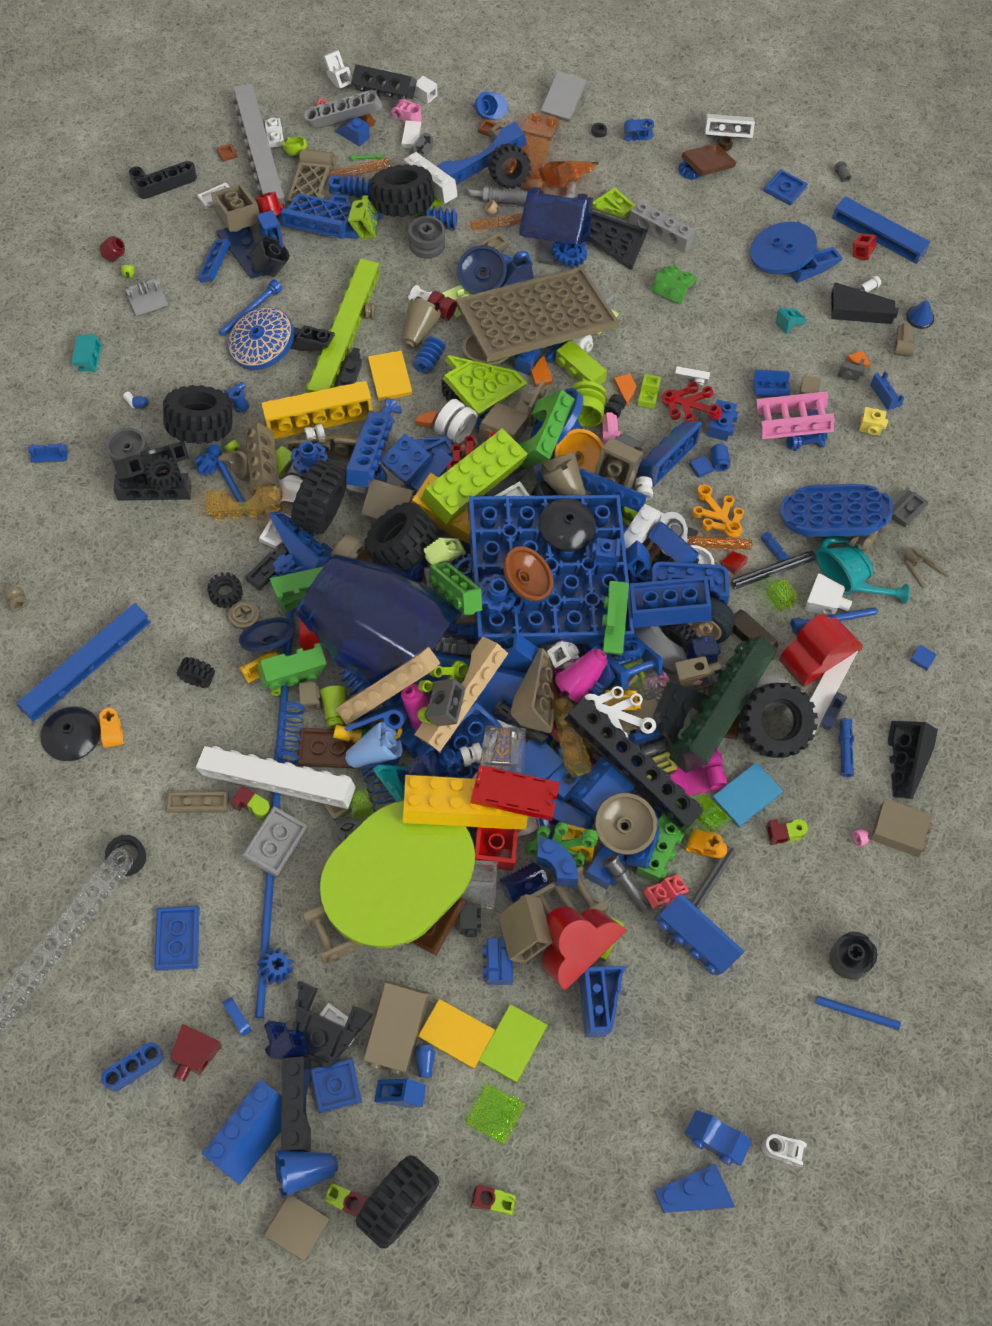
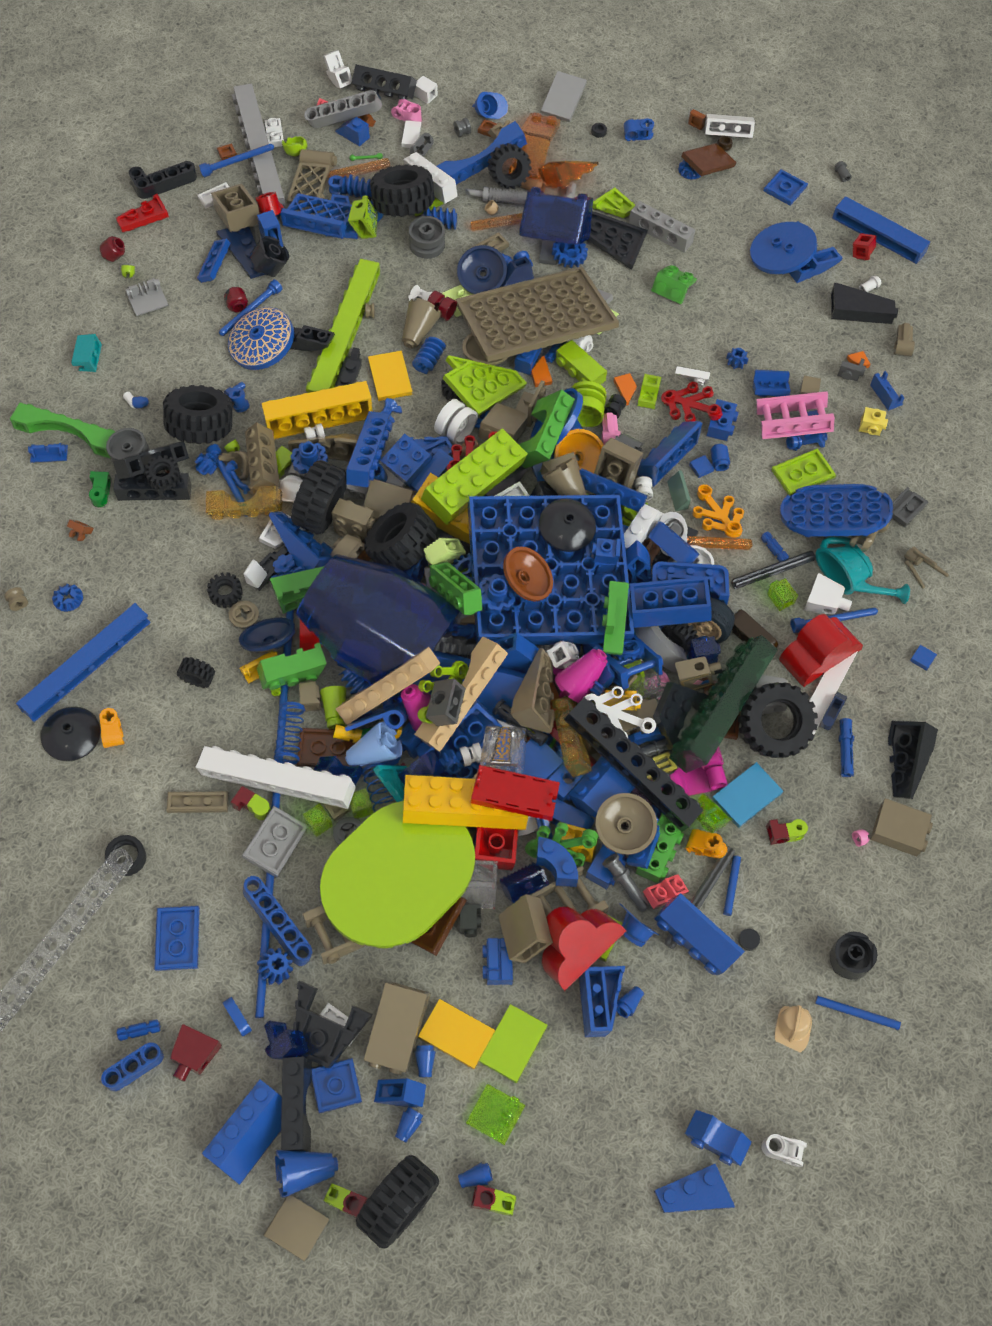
orange tile [415,411,438,428] -> none
red slope [720,551,748,575] -> none
teal slope [776,307,807,334] -> none
blue hat [906,300,934,329] -> none
none -> bright green arch [10,403,115,459]
none -> blue gear [52,584,83,612]
none -> dark orange tile [67,520,94,541]
none -> green leg [89,471,112,508]
none -> red wing [116,194,169,233]
none -> blue axle [117,1019,160,1041]
none -> blue piece [199,144,274,178]
none -> dark red head [224,287,248,313]
none -> blue piece [225,460,250,495]
none -> blue beam [243,876,312,966]
none -> white slope [244,560,267,588]
none -> clear neon green brick [303,803,333,837]
none -> clear blue brick [314,756,363,786]
none -> dark tan brick [332,498,376,543]
none -> blue cone [395,1107,423,1143]
none -> dark grey wheel [453,118,471,137]
none -> blue cone [458,1162,493,1188]
none -> blue cone [616,986,644,1018]
none -> blue piece [619,903,659,947]
none -> sand green slope [667,470,691,511]
none -> dark orange tile [688,109,706,130]
none -> blue bar [723,856,741,916]
none -> blue gear [726,348,749,369]
none -> black tile [738,929,760,951]
none -> lime tile [771,448,836,496]
none -> tan piece [775,1005,812,1052]

